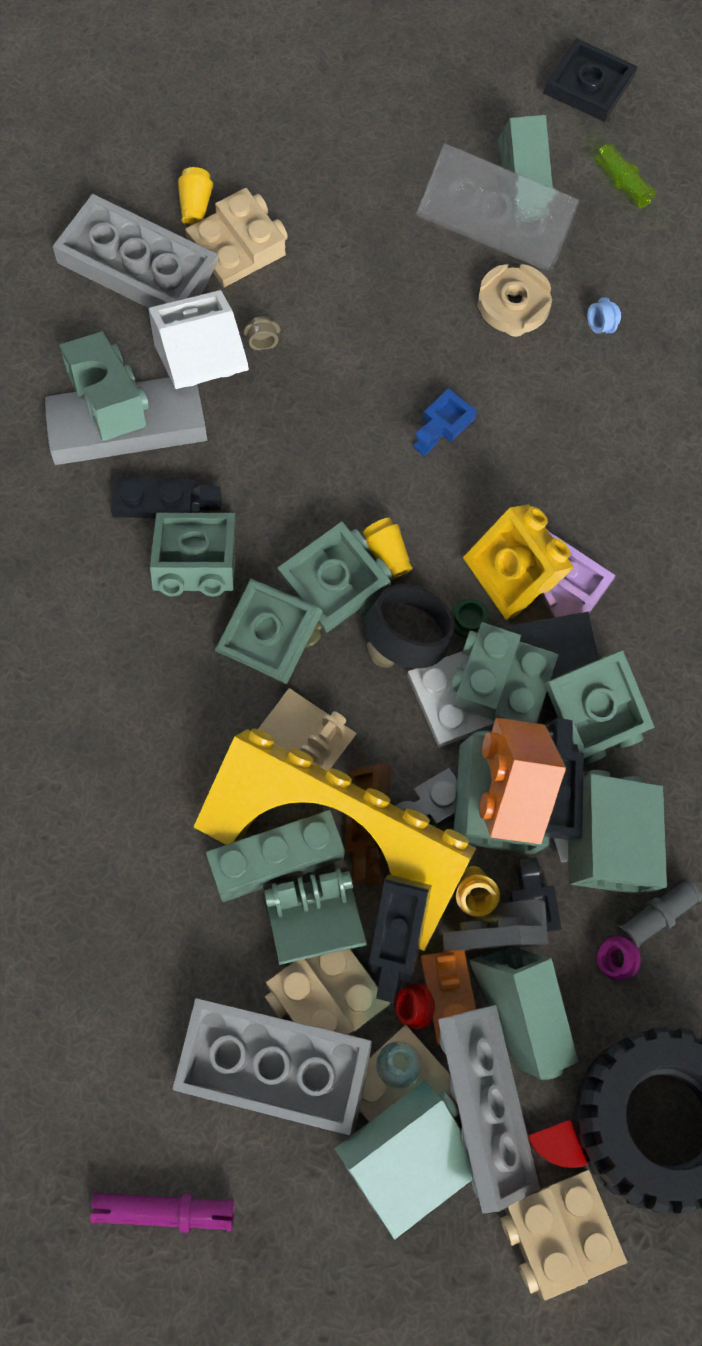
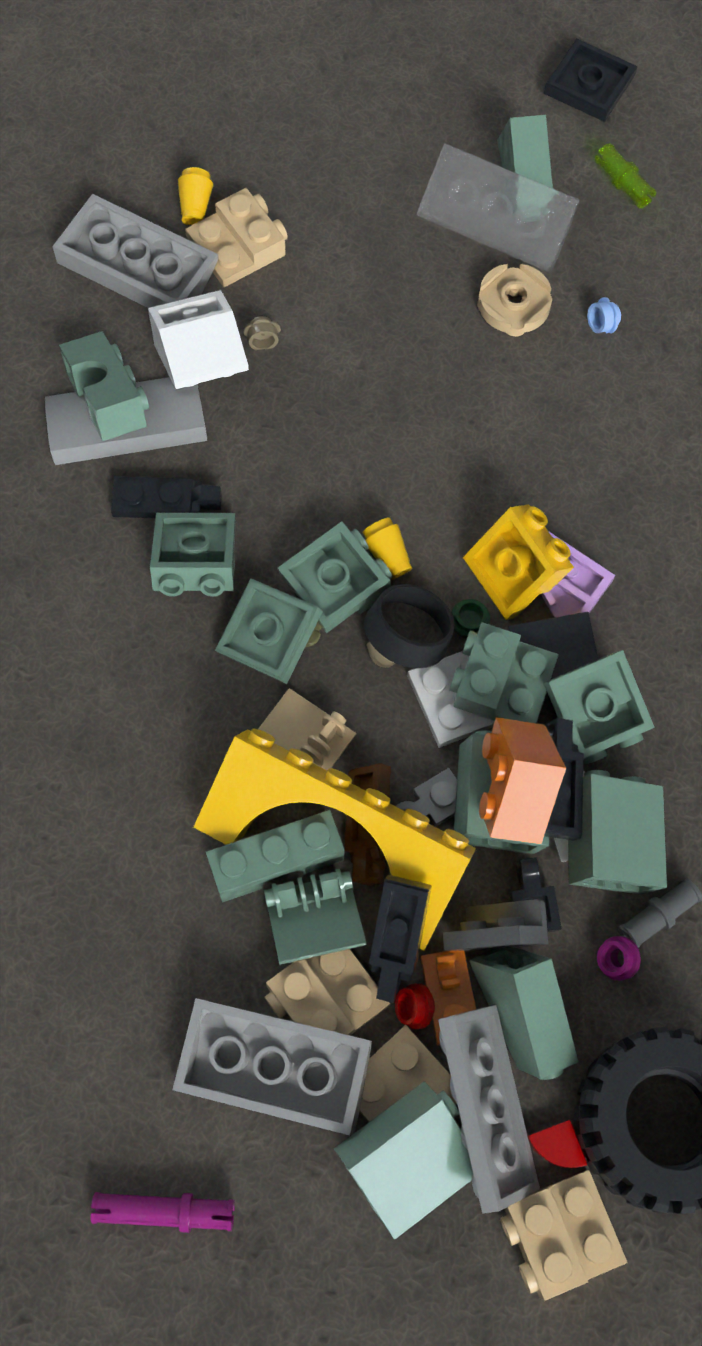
clear light blue cone [376,1041,422,1088] -> none
blue plate [413,388,477,457] -> none
yellow cone [456,866,500,917] -> none

